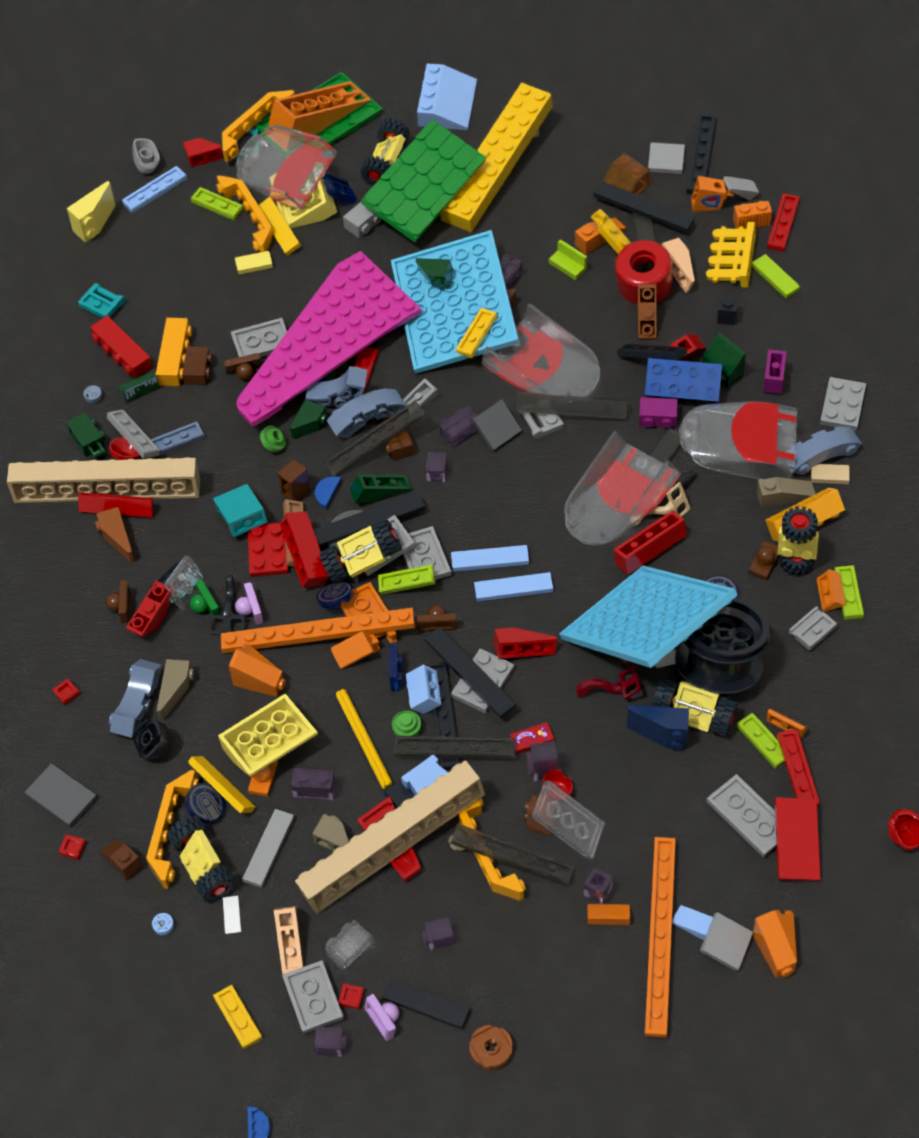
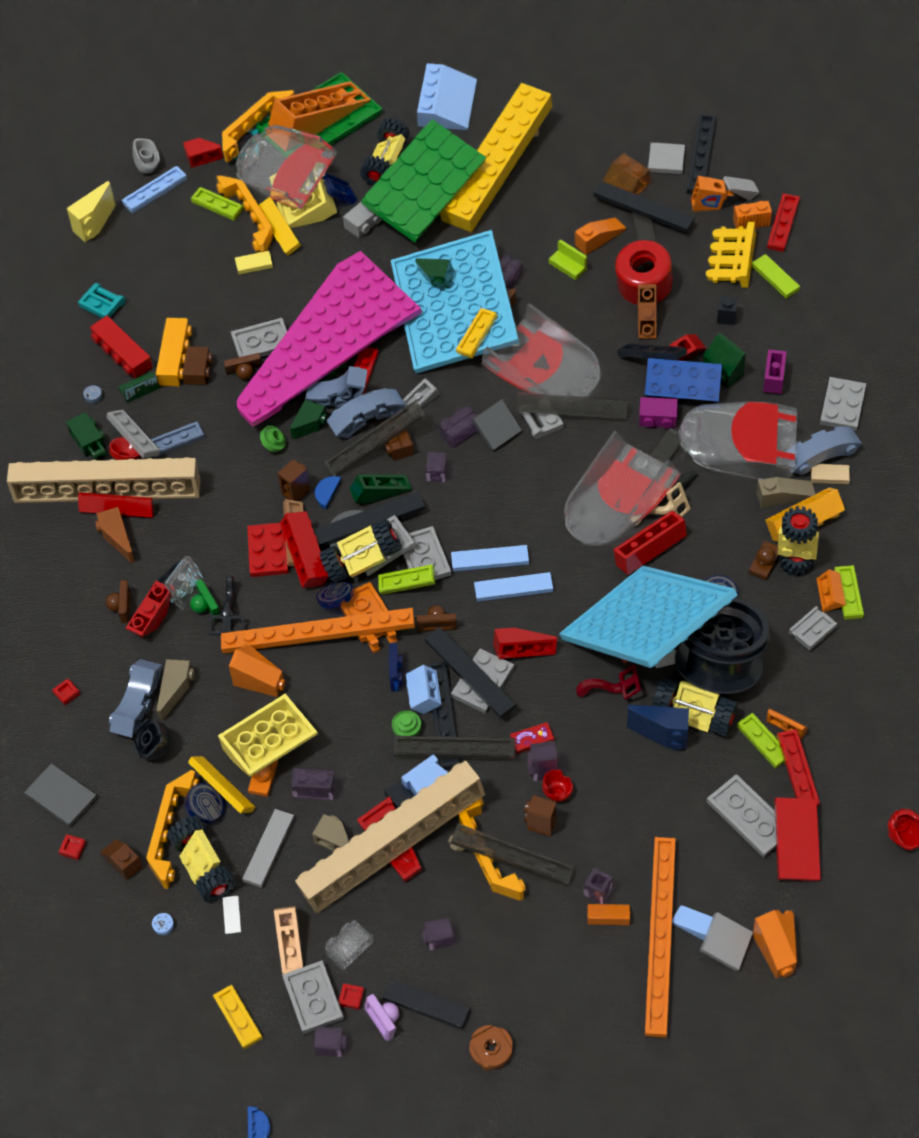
teal panel [213,484,267,537] -> none
lavender tile [235,582,263,625] -> none
orange slope [331,631,374,669] -> none
yellow axle [336,689,392,789] -> none
clear tile [532,780,605,859] -> none
yellow hinge [591,209,631,254] -> none
light nougat slope [662,238,695,293] -> none

